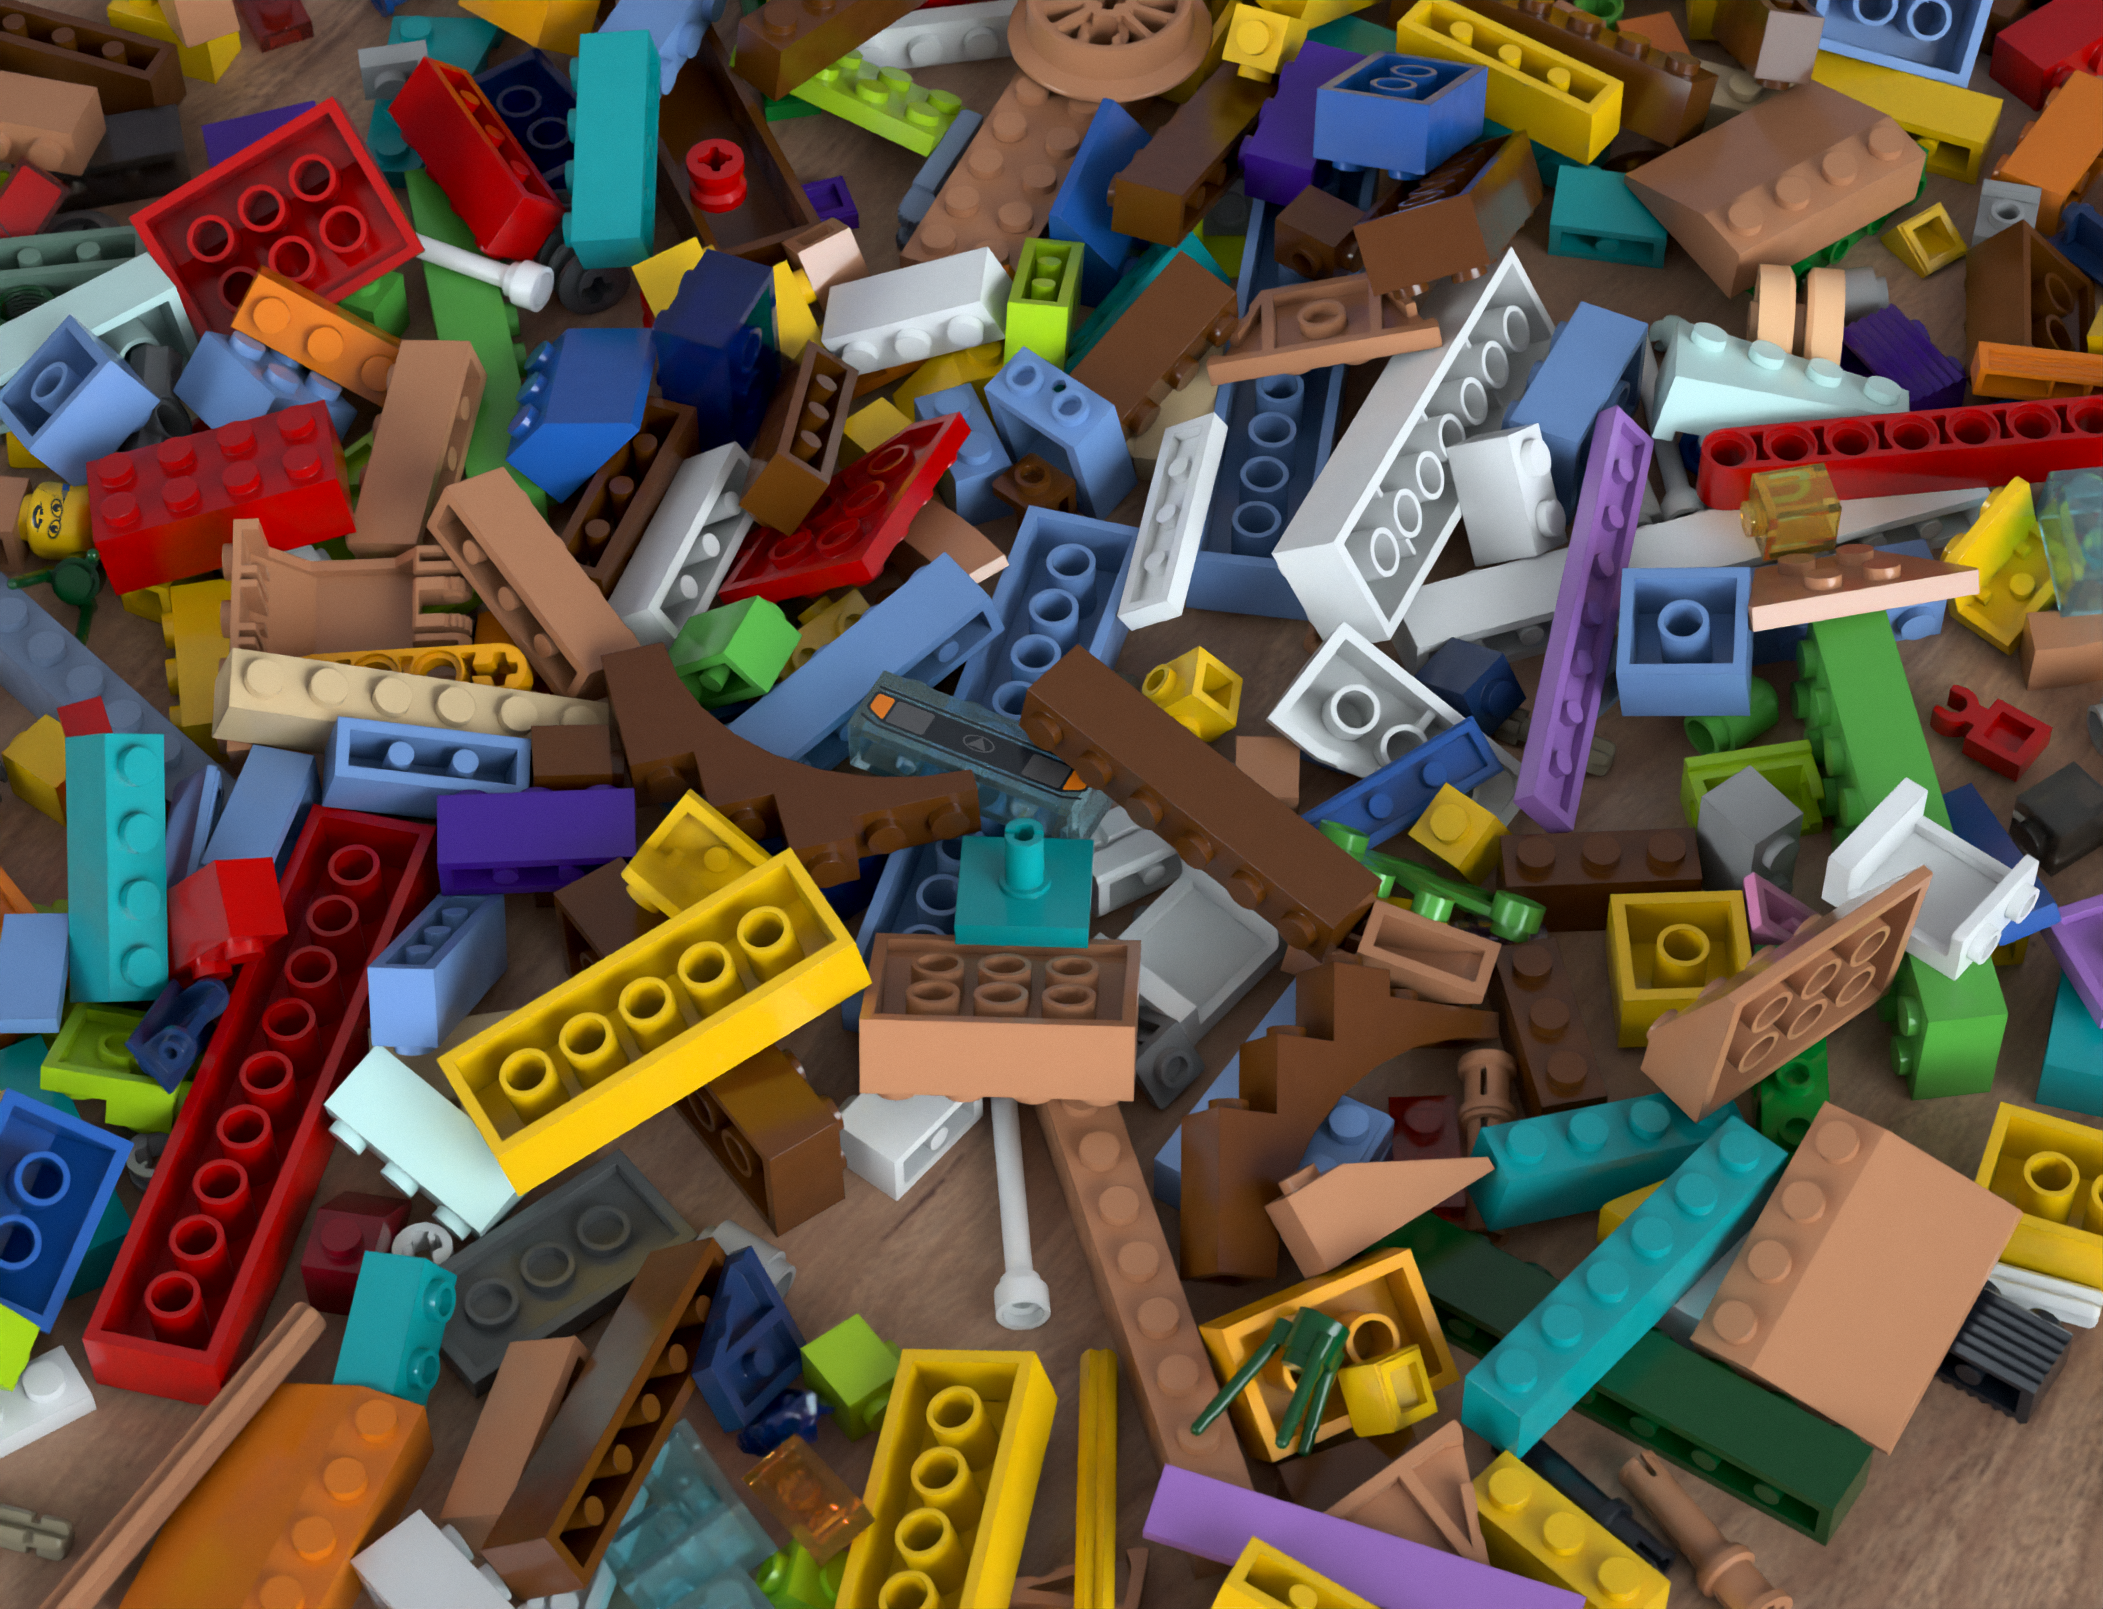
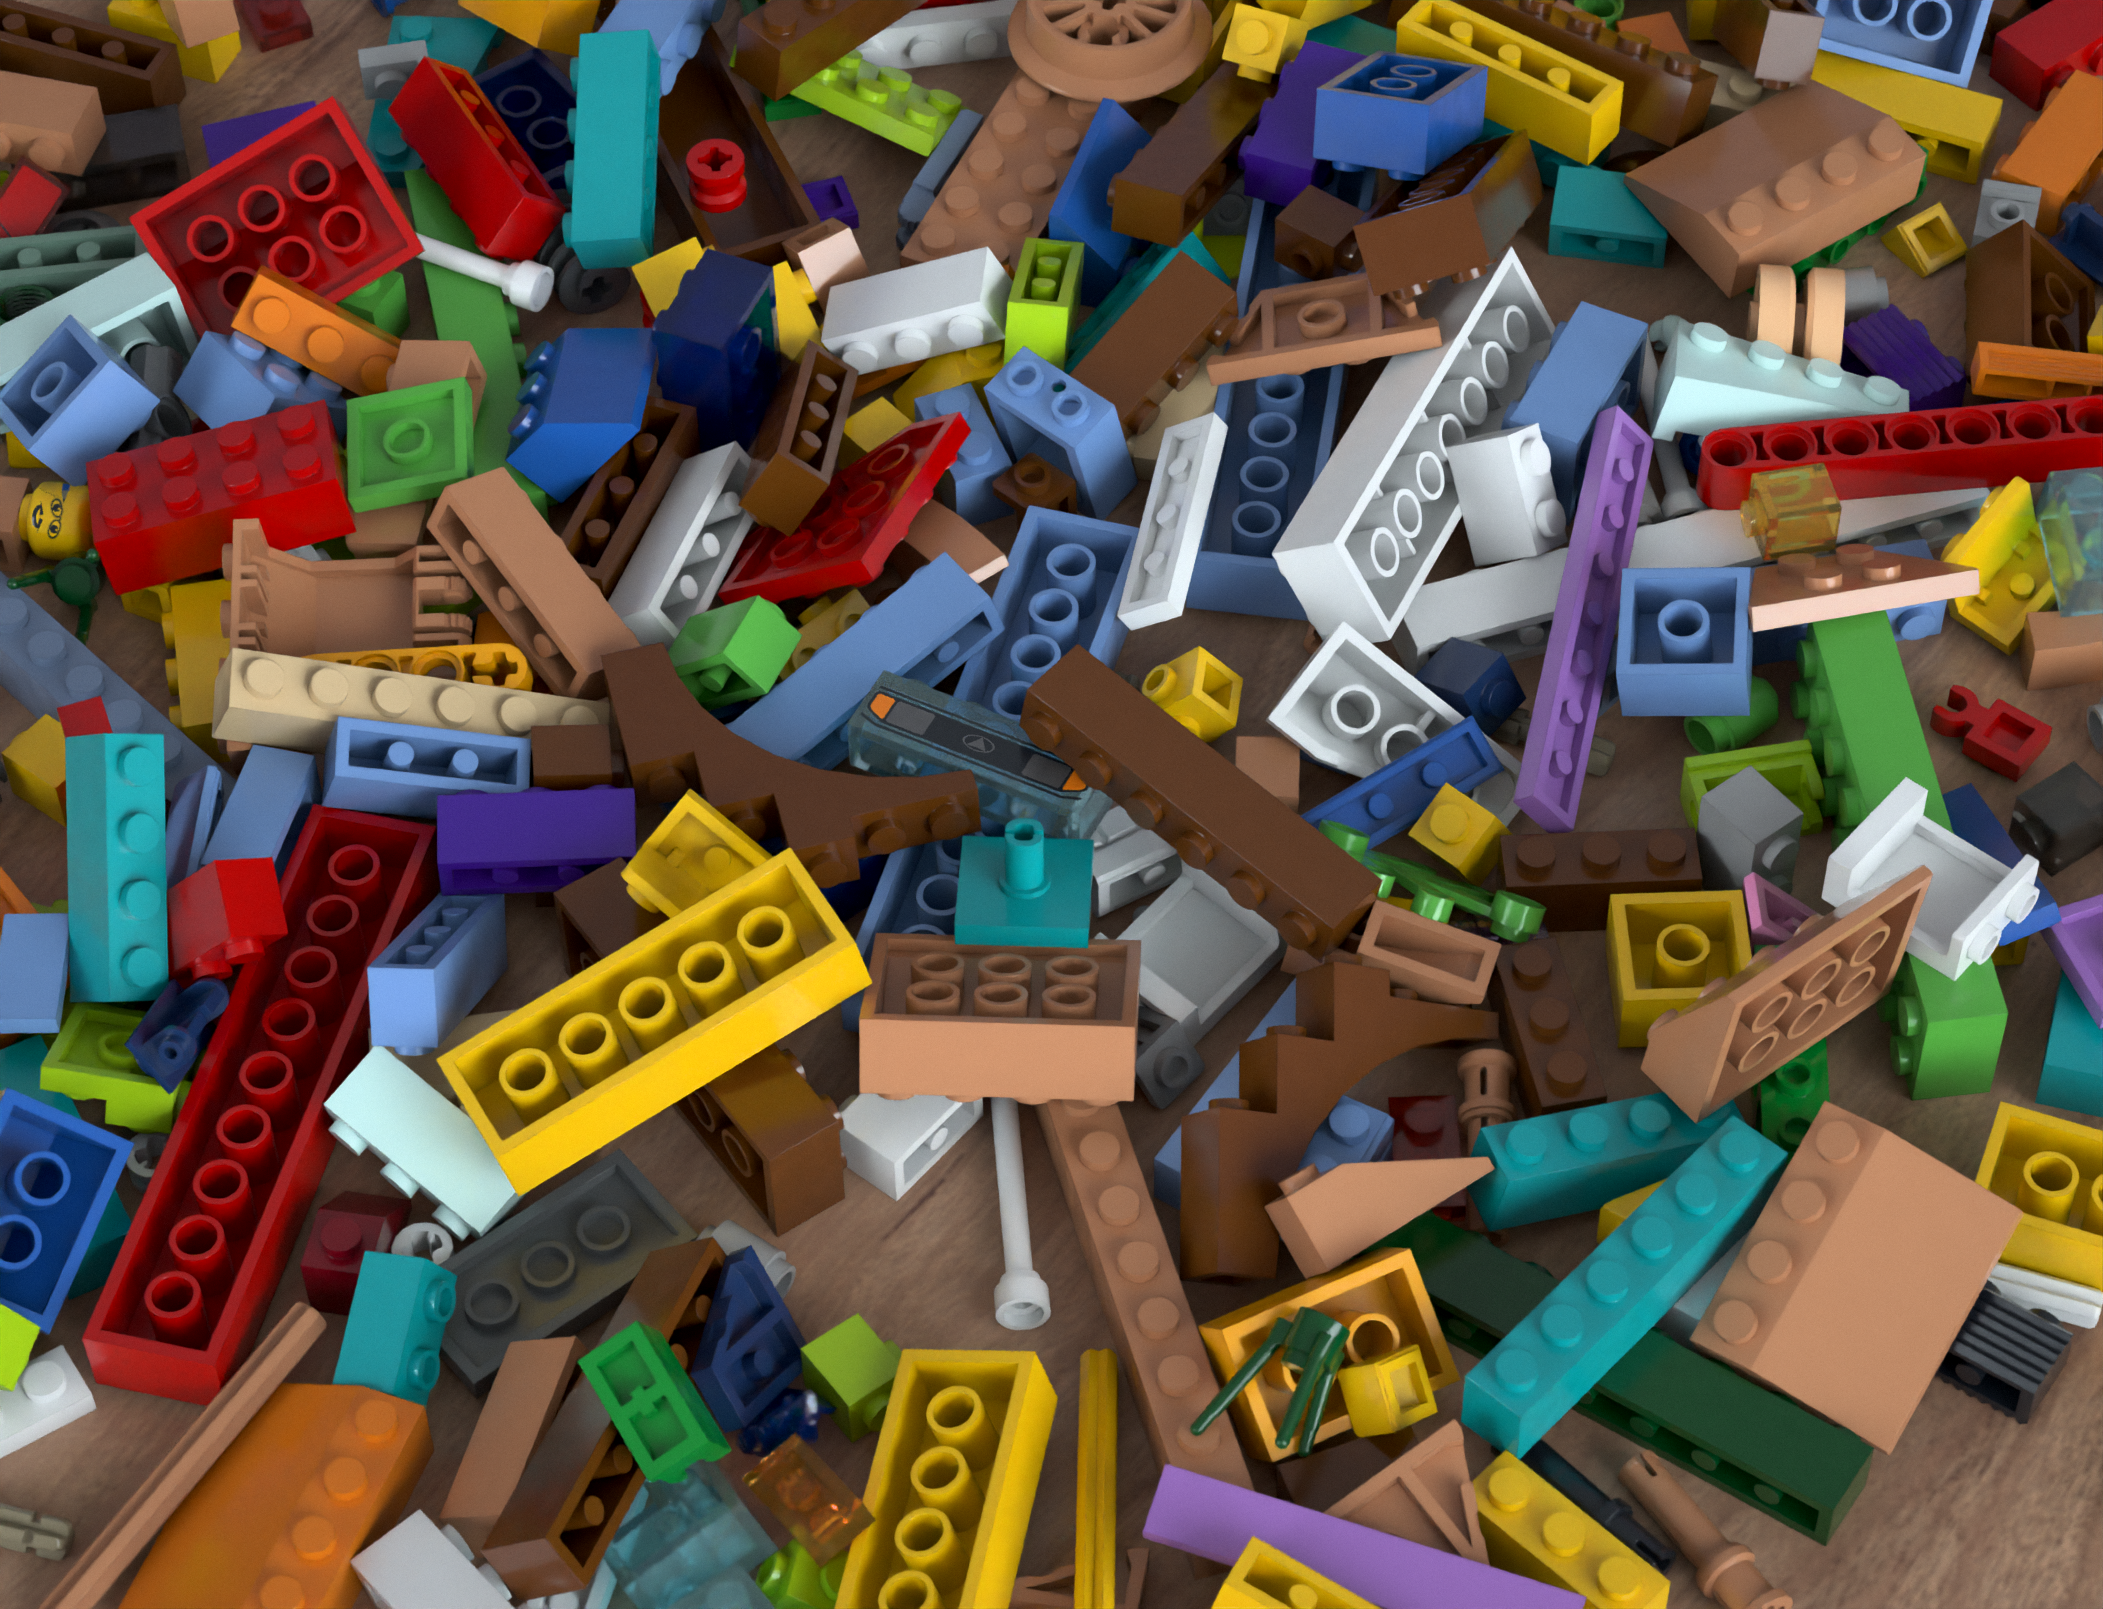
none -> bright green plate [347,376,474,513]
none -> green hinge [577,1321,732,1483]

